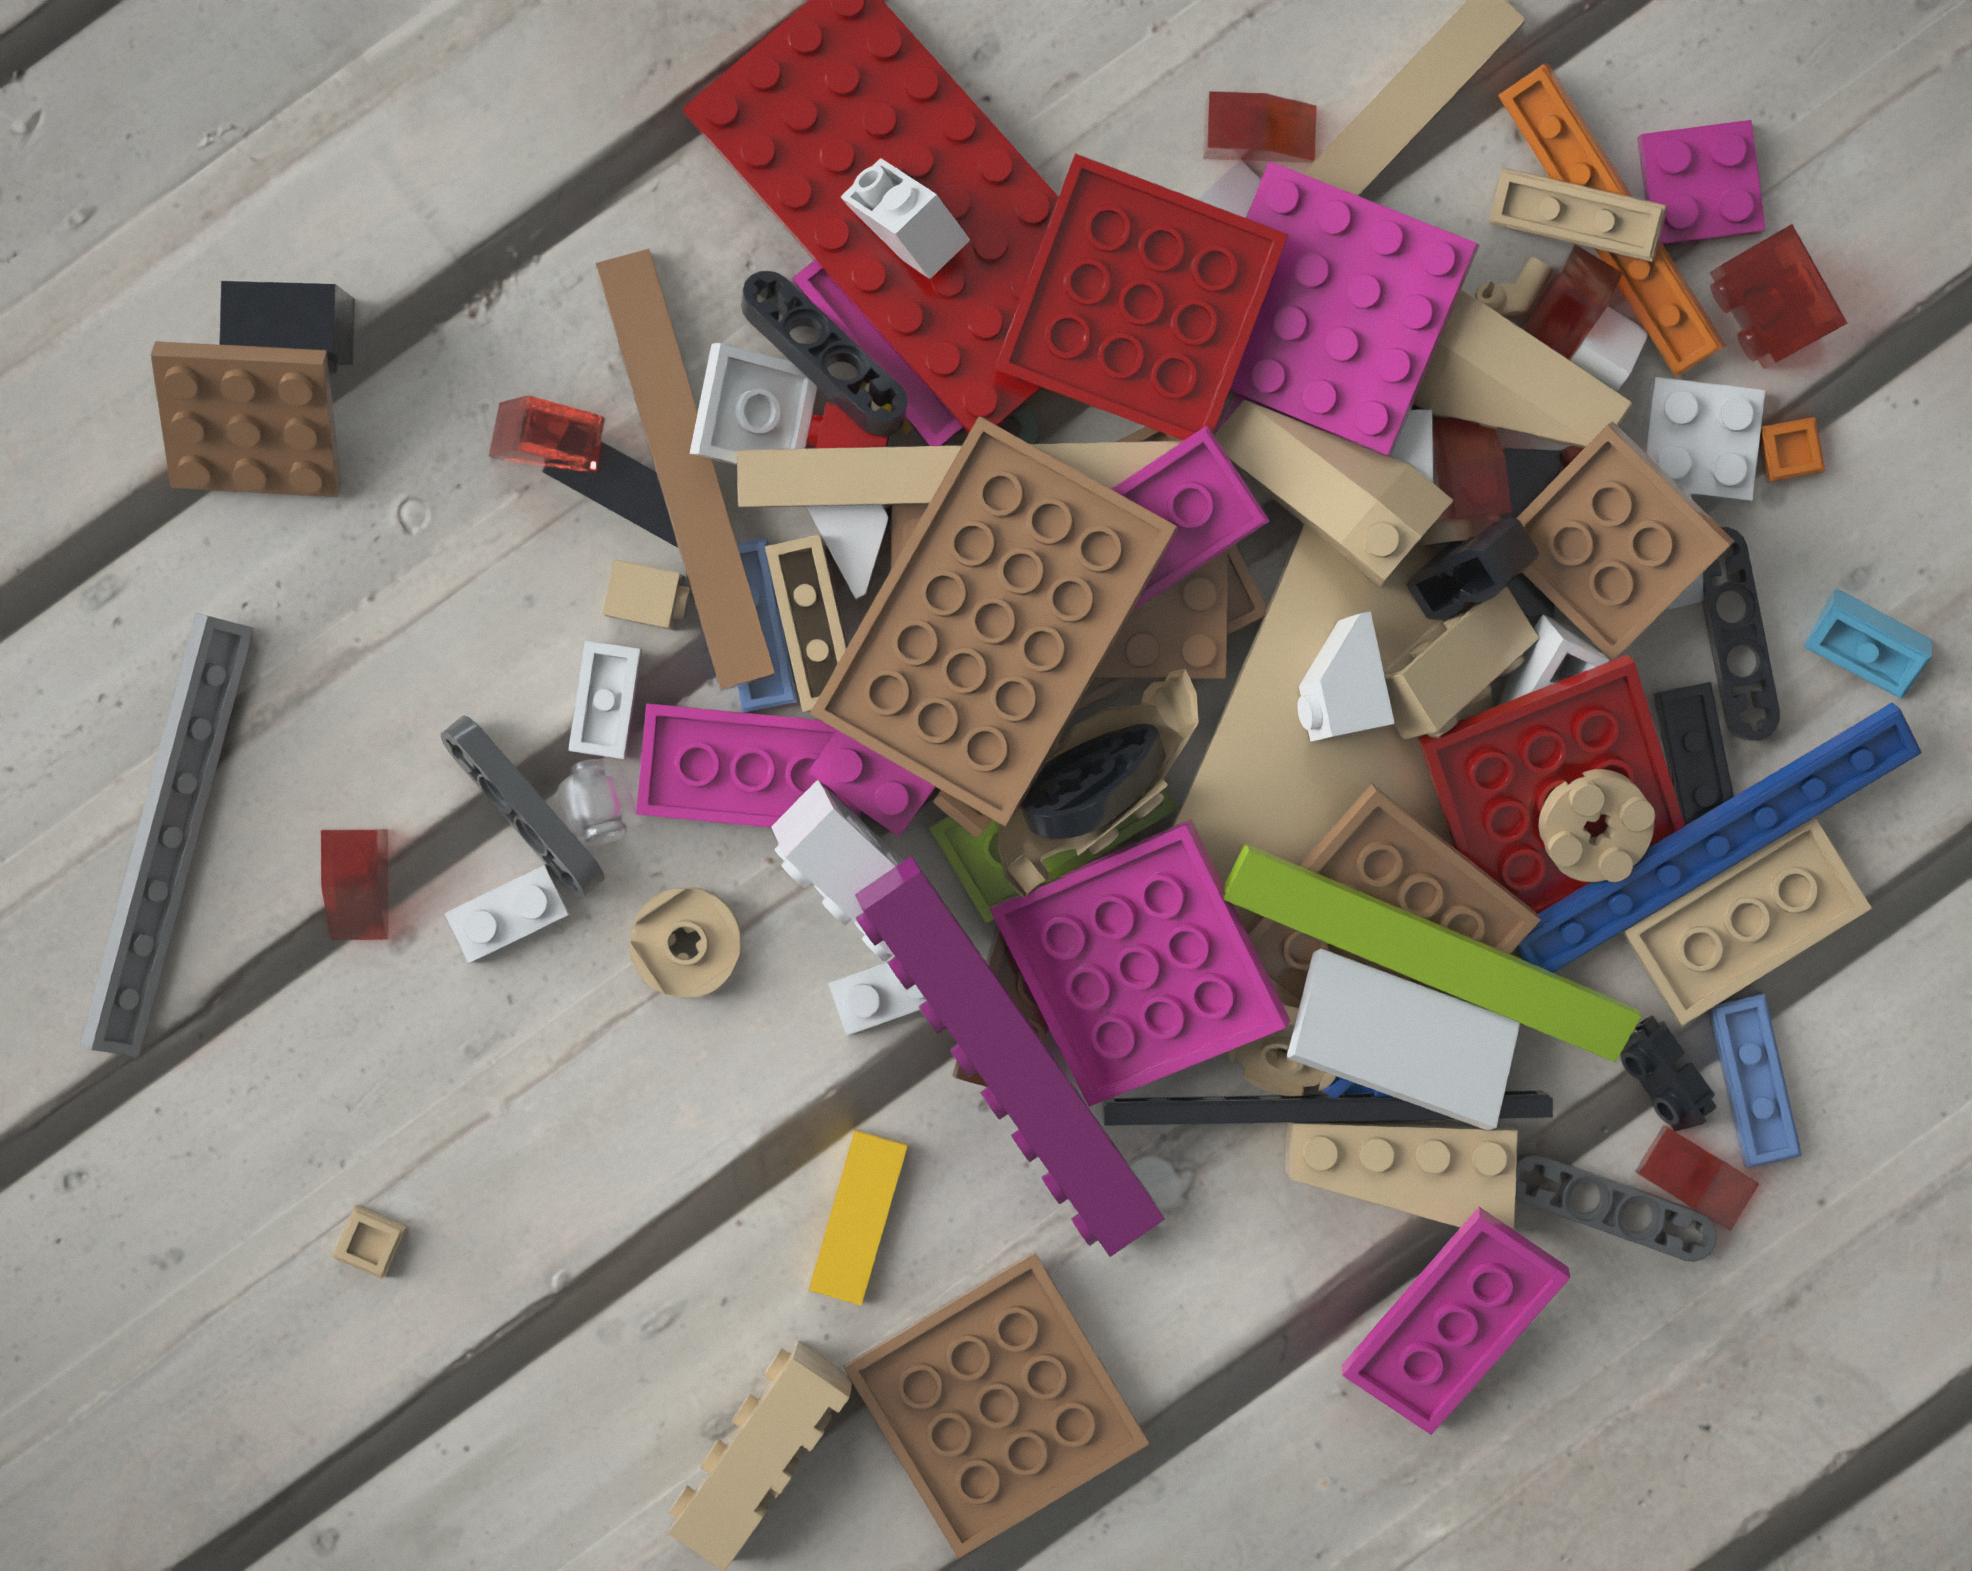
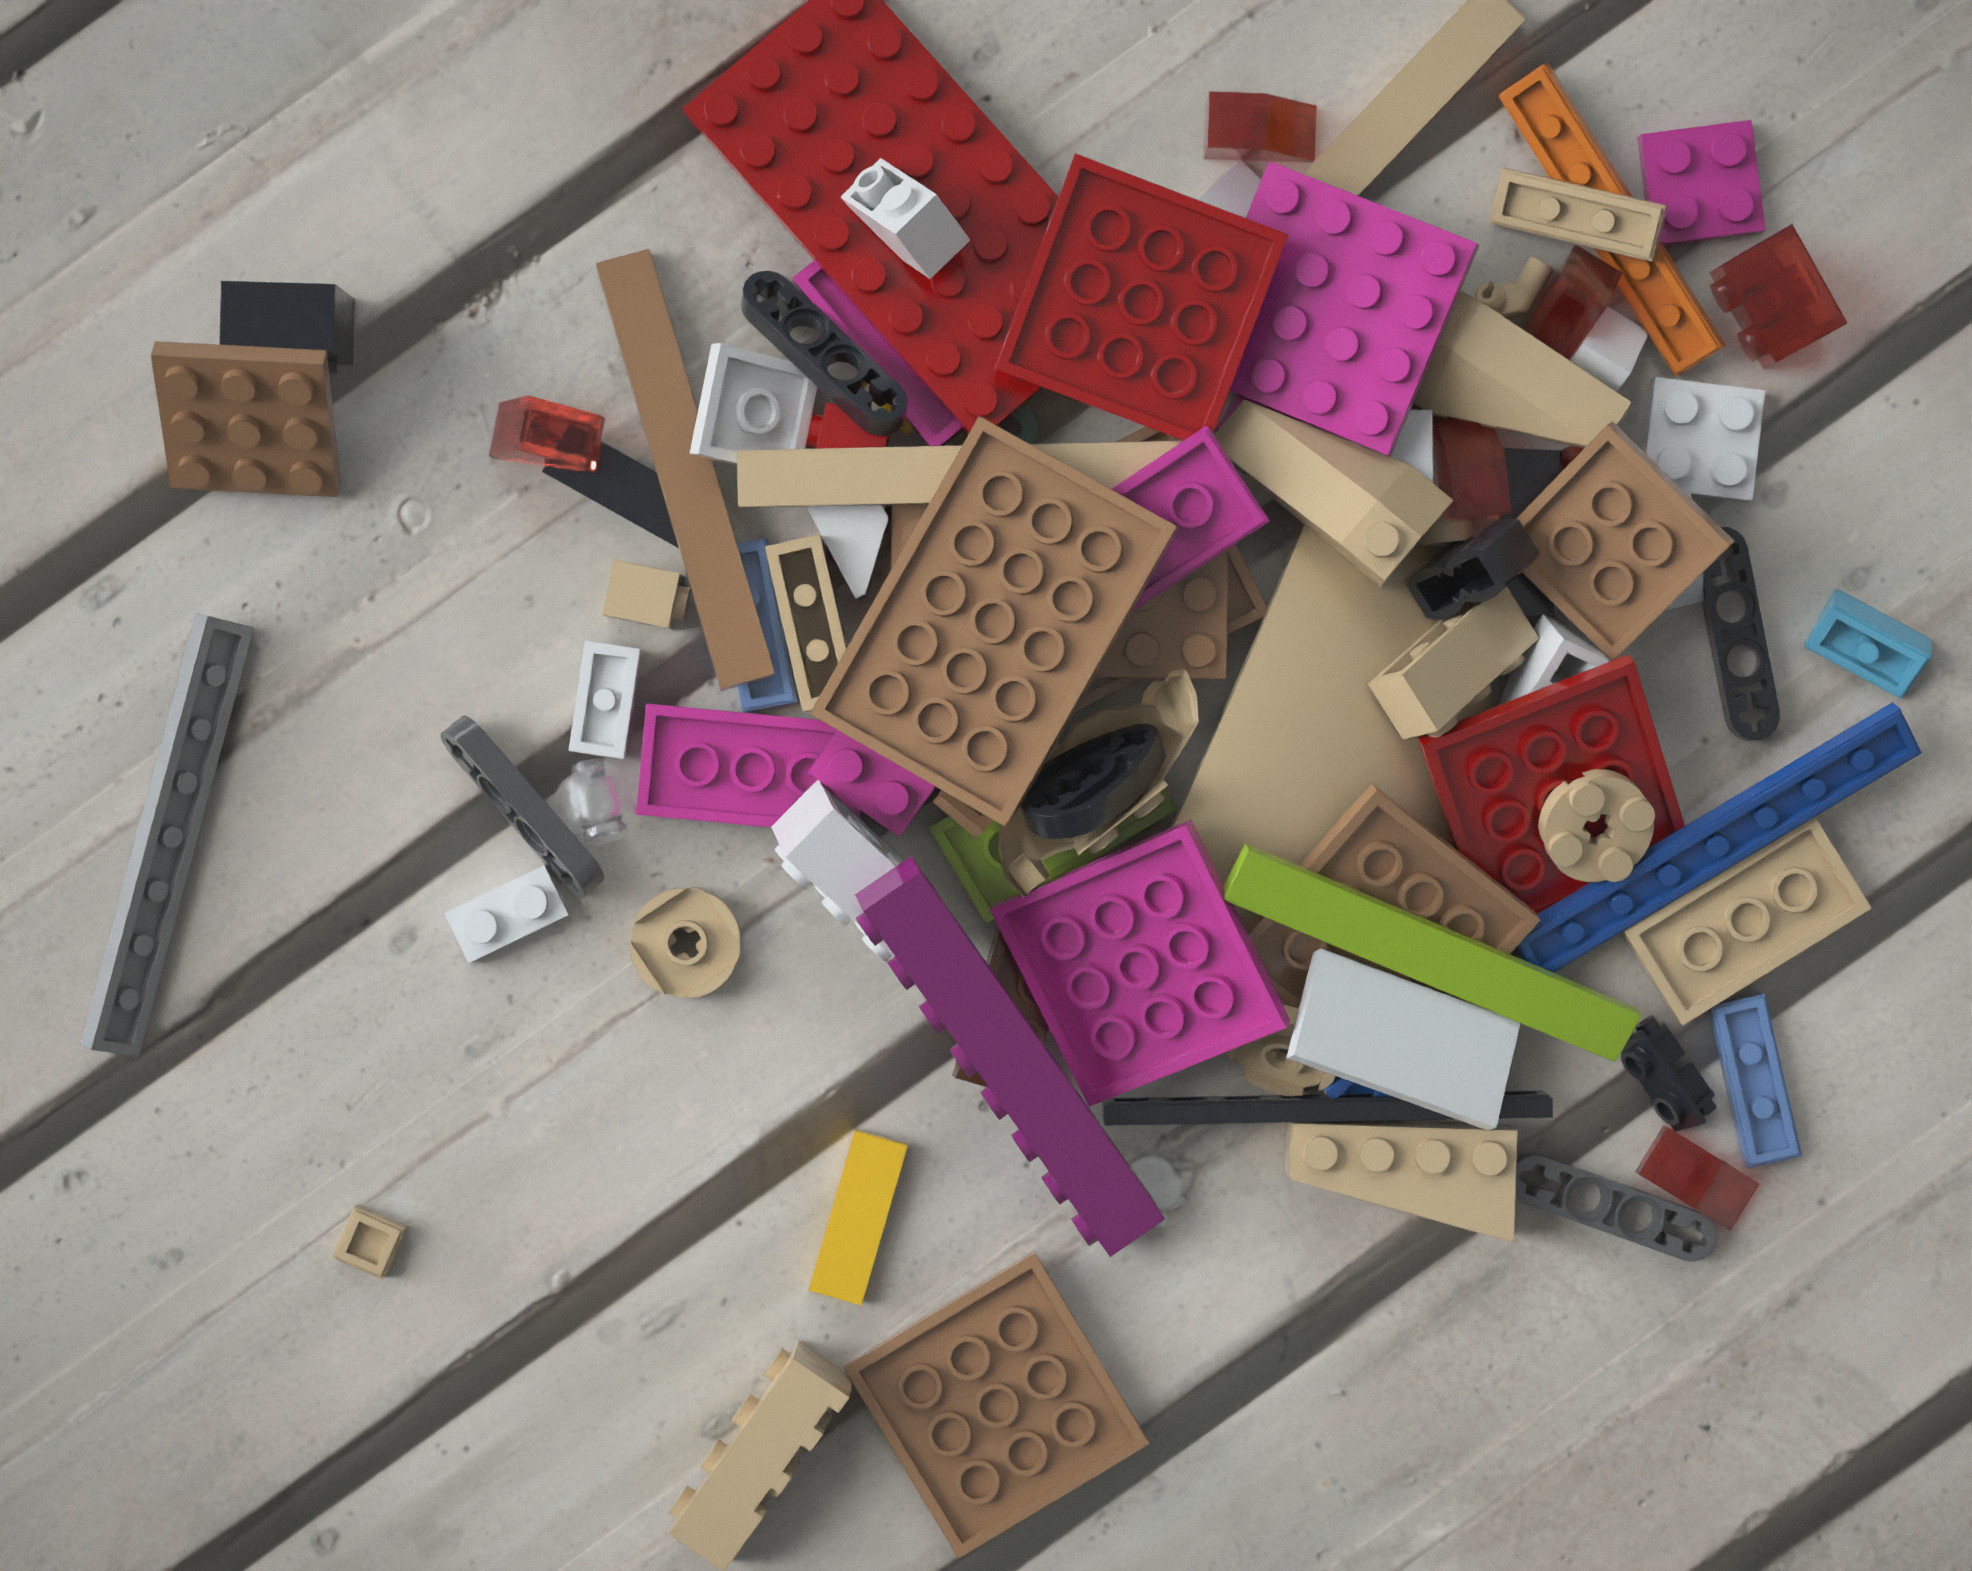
clear red slope [321,828,388,940] -> none
white plate [828,961,926,1036] -> none
white slope [1298,611,1395,742] -> none
dark pink plate [1342,1206,1570,1435] -> none
black tile [1653,682,1734,826] -> none
orange tile [1759,417,1825,483] -> none

